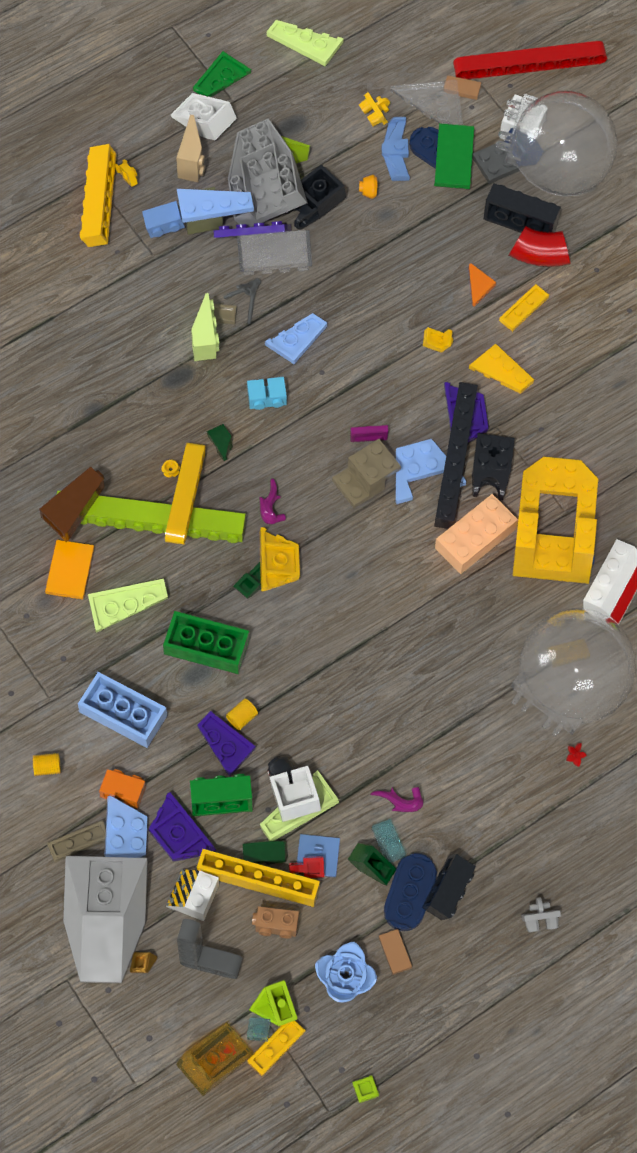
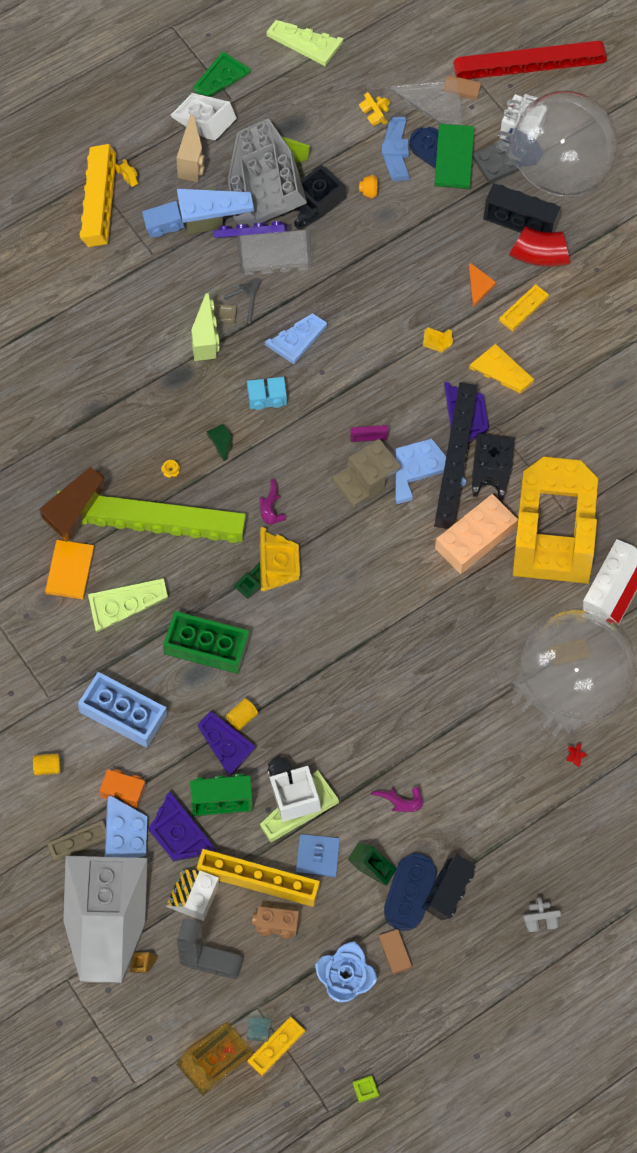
yellow beam [165,443,206,545] -> none
dark green slope [243,841,287,865] -> none
lime slope [249,980,298,1026] -> none
red plate [289,856,324,878] -> none
clear light blue plate [372,819,406,863] -> none

